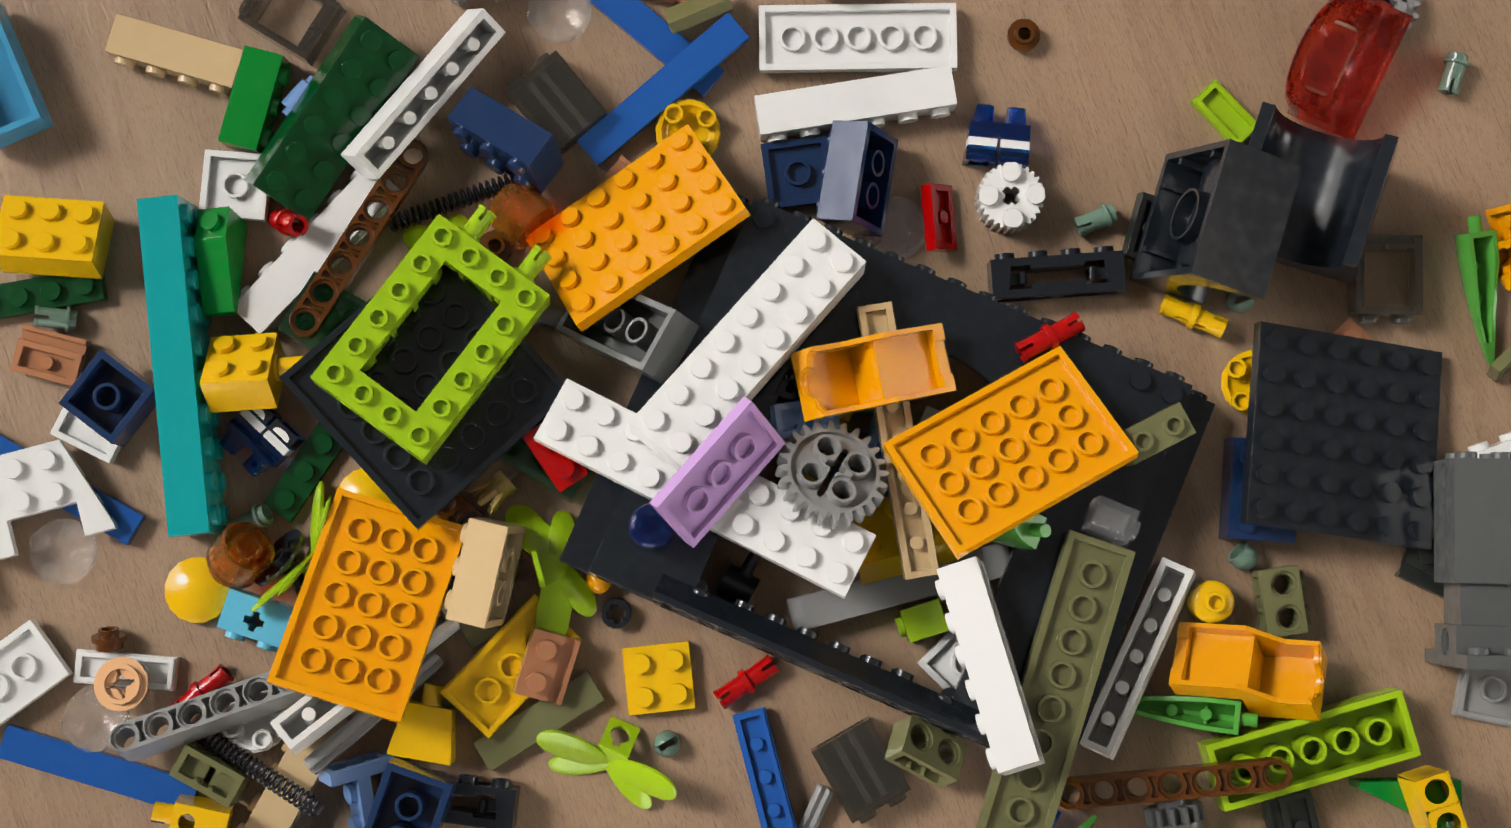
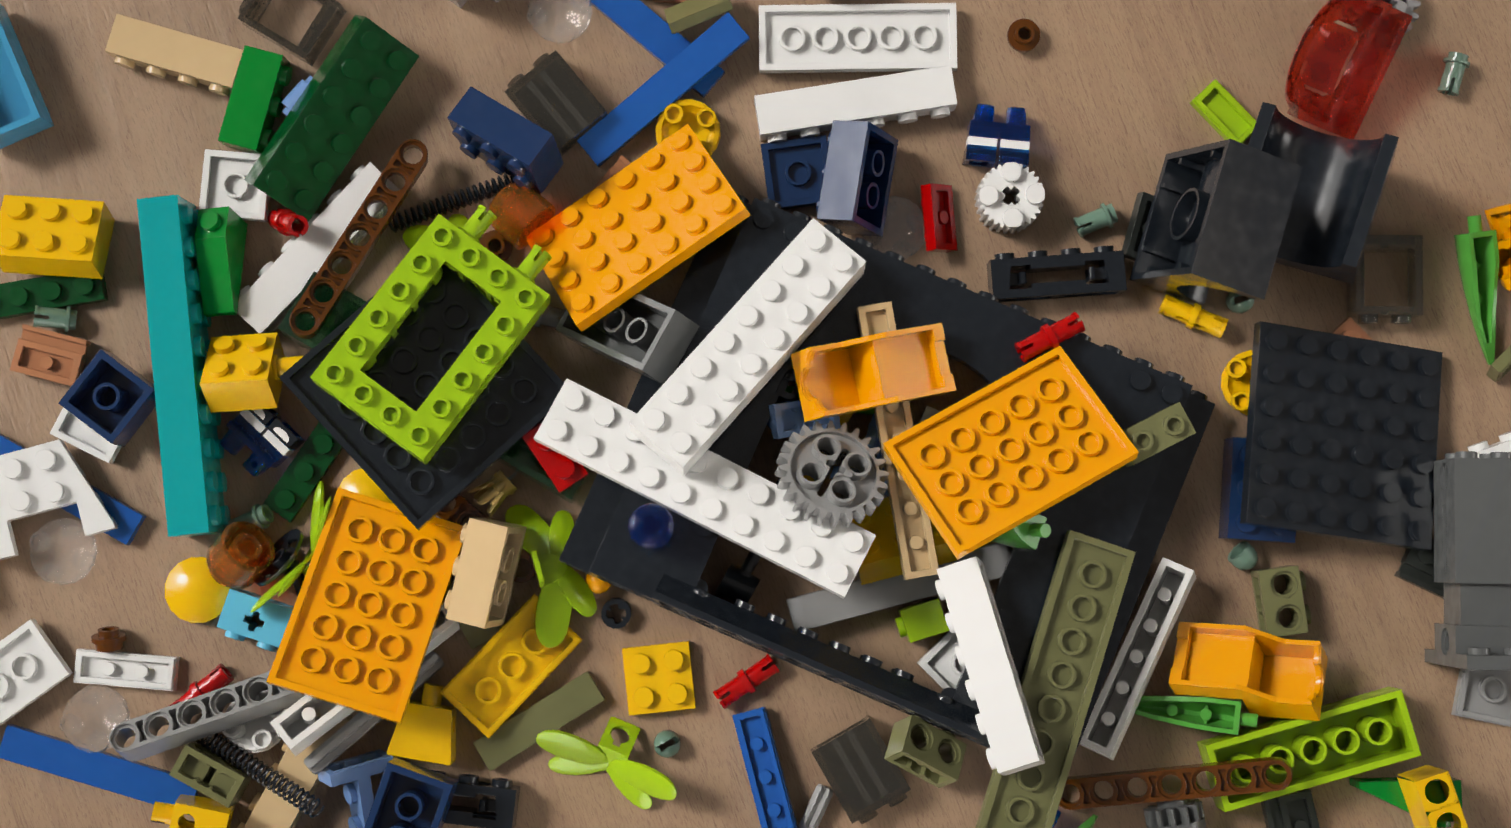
light nougat gear [94,657,150,711] -> none
white brick [340,8,506,179] -> none
nougat plate [513,626,581,706] -> none
lavender plate [649,397,786,548] -> none
clear brick [1081,496,1141,546] -> none
yellow head [1186,580,1235,624] -> none

